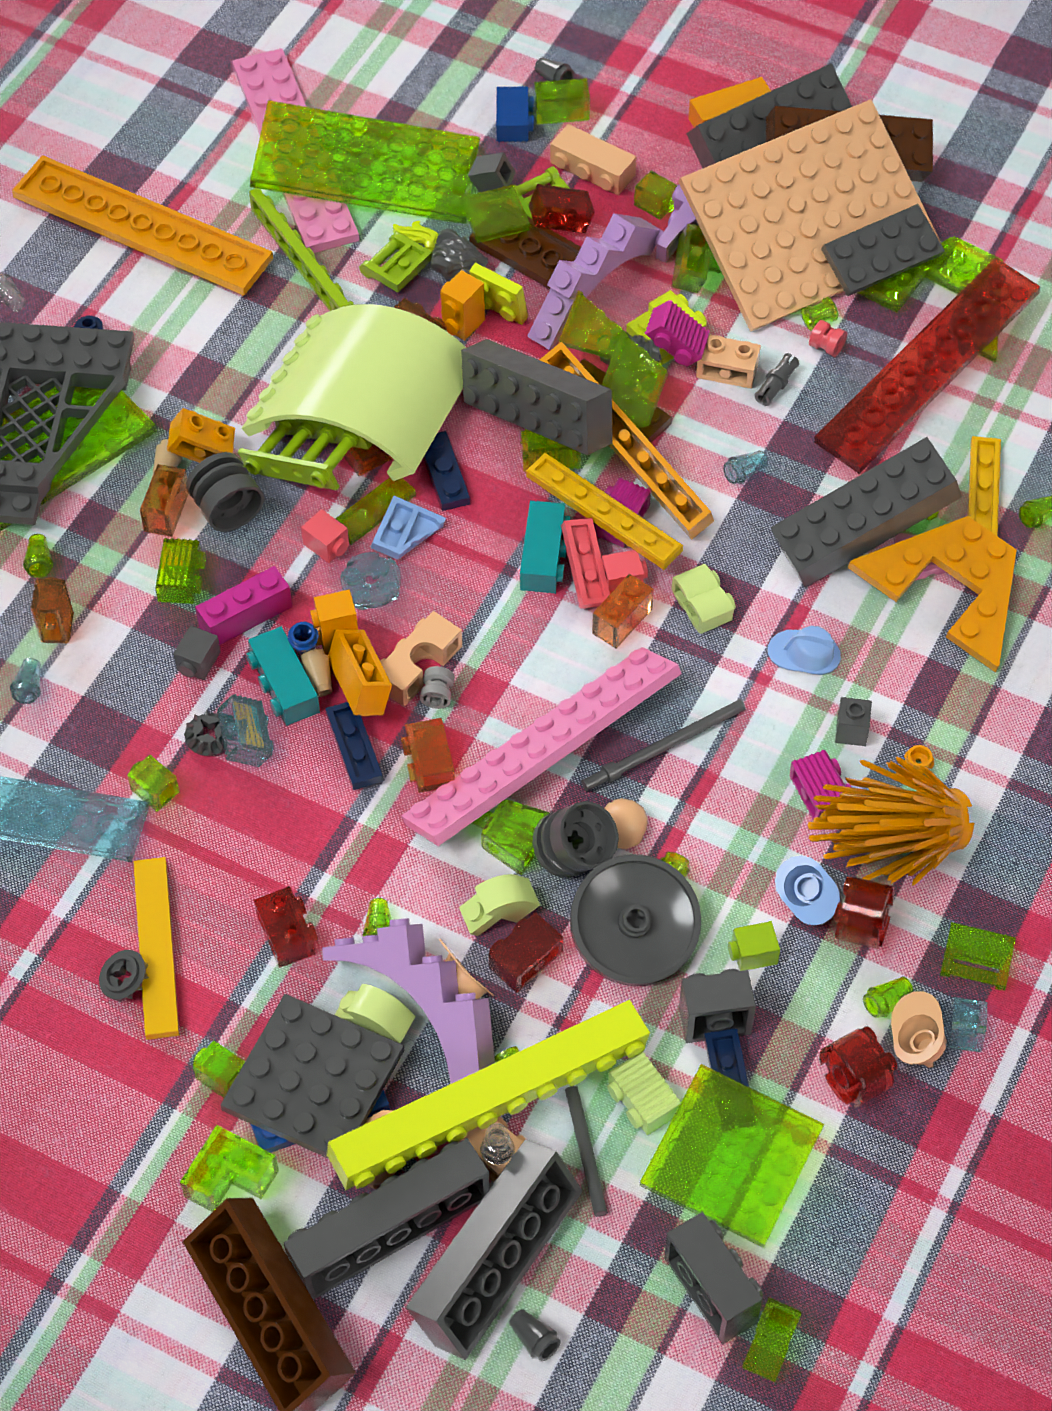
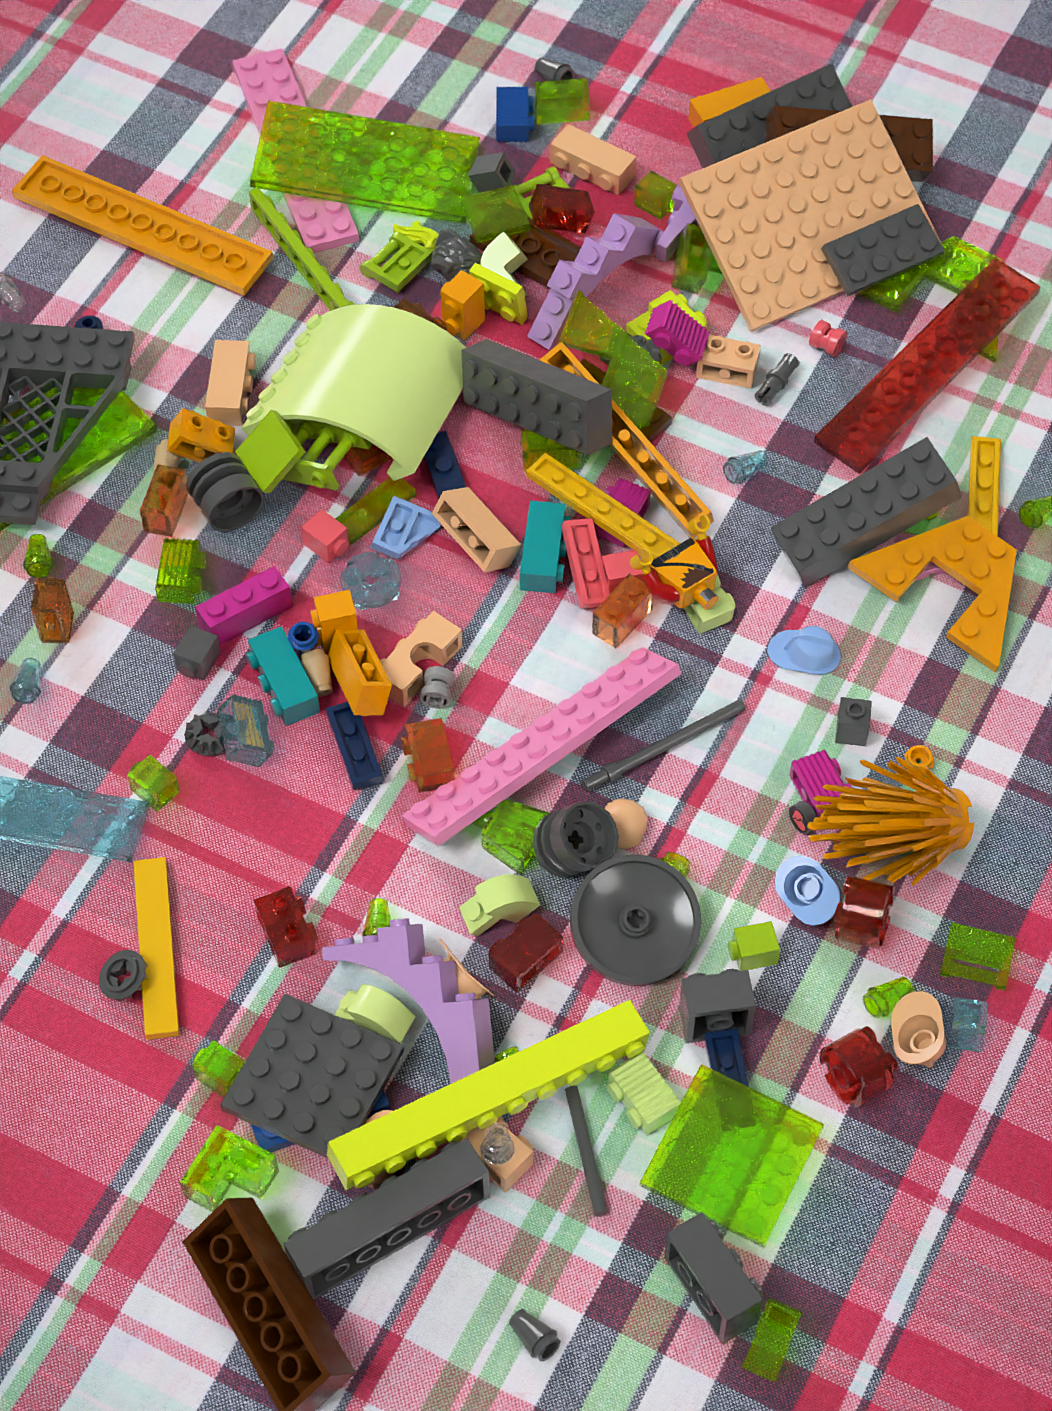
dark grey brick [405,1139,583,1360] -> none
clear neon green bush [801,297,838,331] -> none
none -> light nougat brick [205,340,256,426]
none -> lime tile [235,410,306,494]
none -> light nougat brick [432,487,521,572]
none -> yellowish green brick [481,232,528,296]
none -> torso [630,515,718,610]
none -> tile [789,801,817,834]

